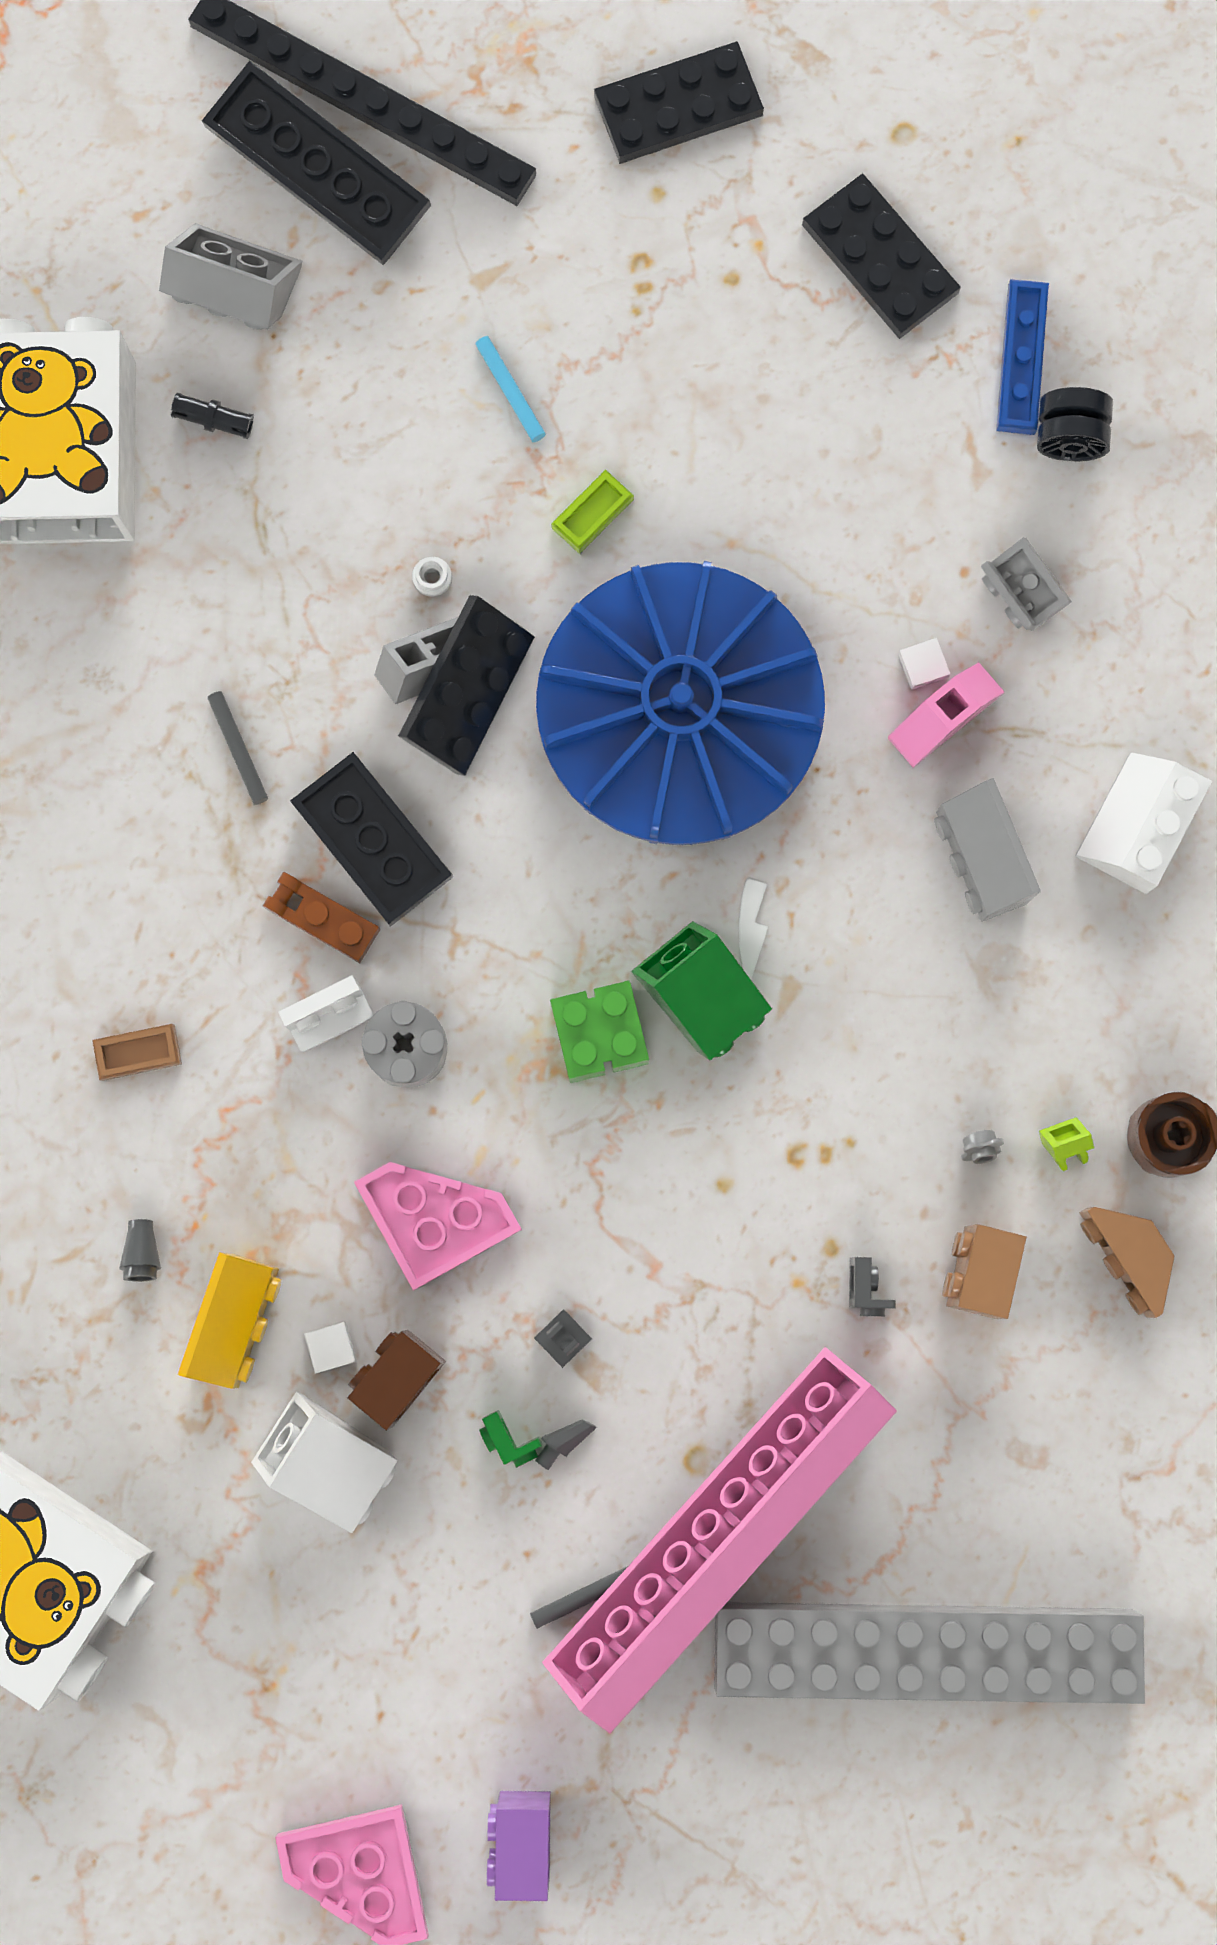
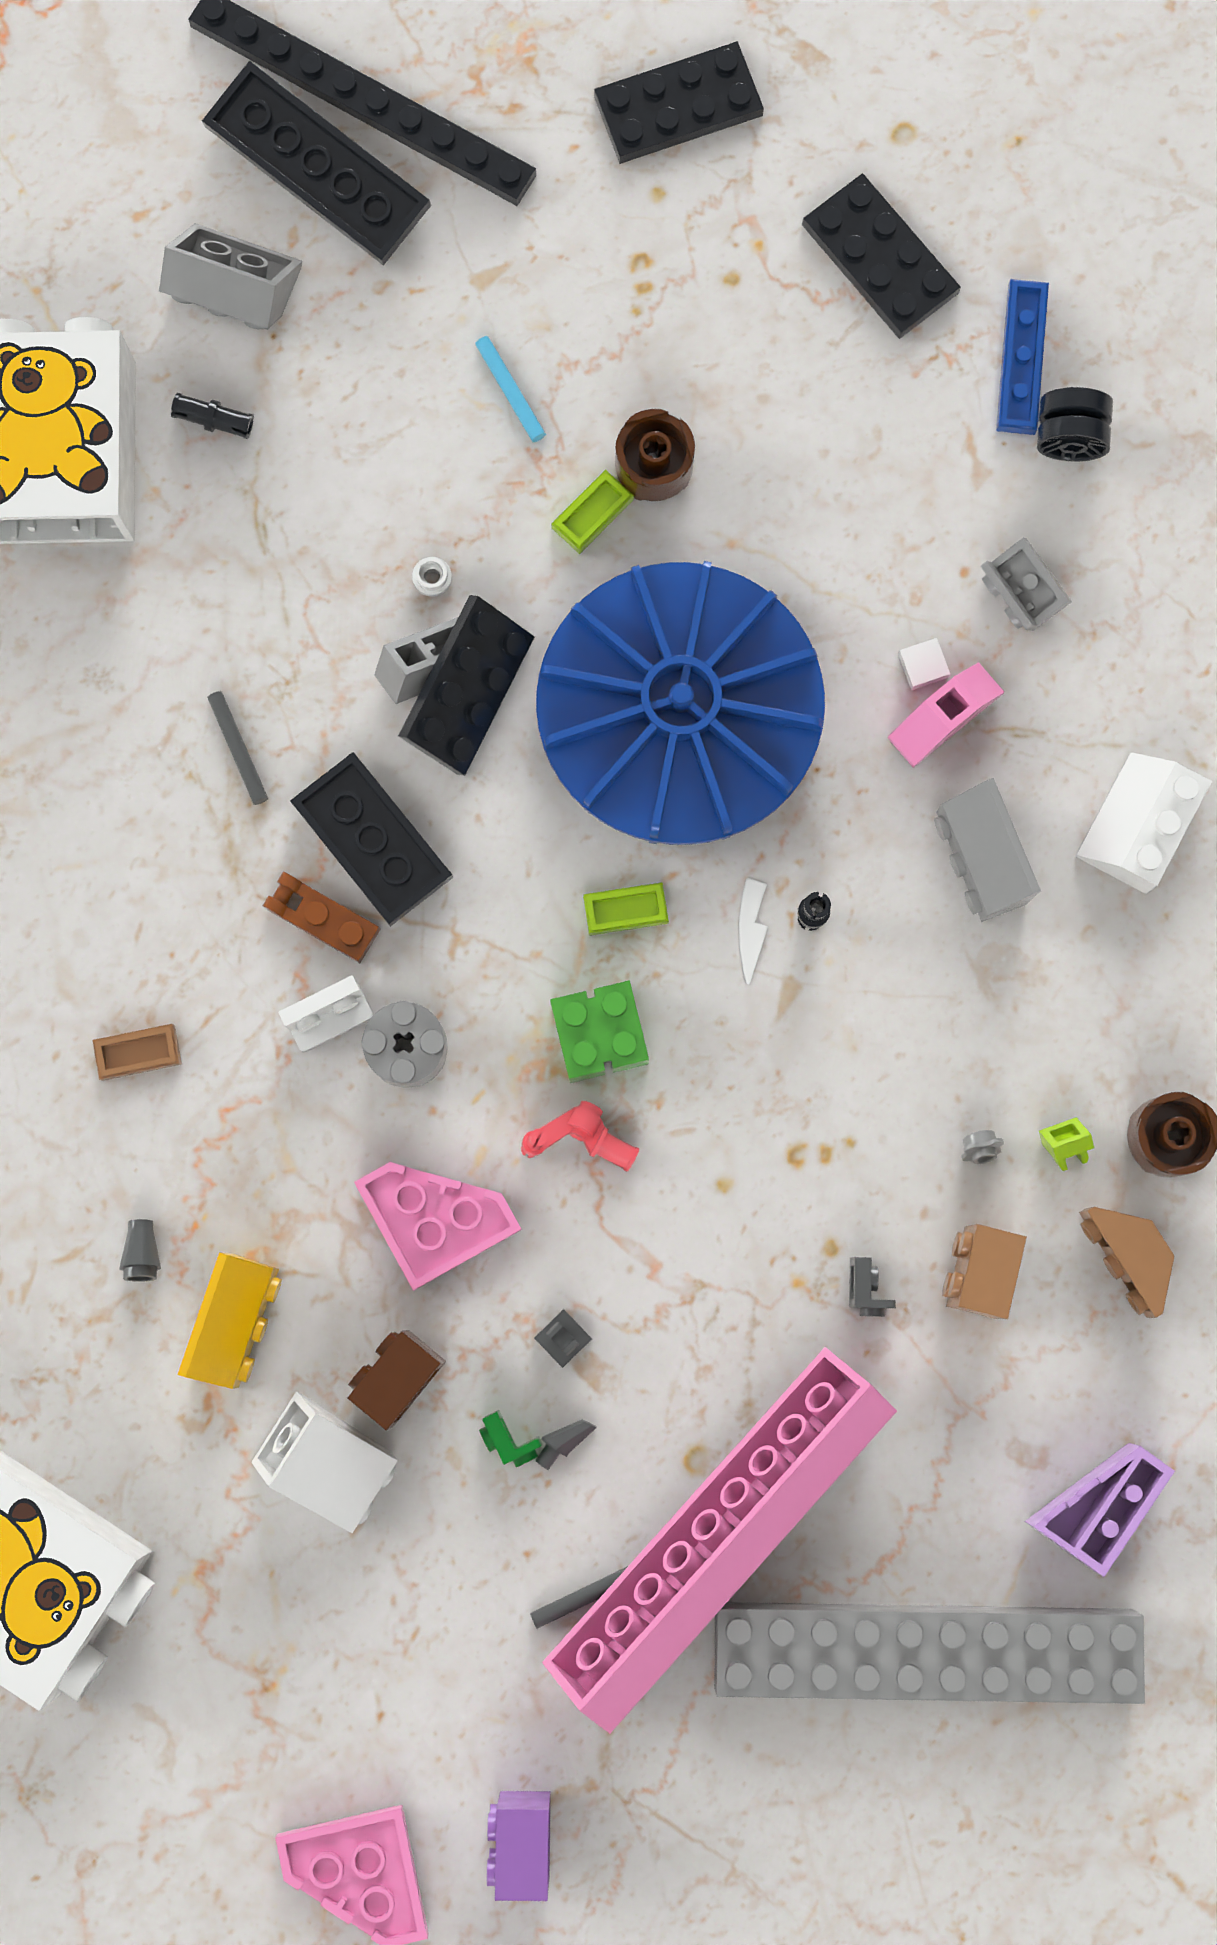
white tile [304,1322,357,1374] -> none
green slope [631,921,772,1061] -> none
none -> coral pin [521,1101,639,1172]
none -> lime tile [583,882,669,936]
none -> reddish brown brick [615,409,695,501]
none -> black pin [797,892,831,931]
none -> lavender wedge [1025,1443,1175,1577]

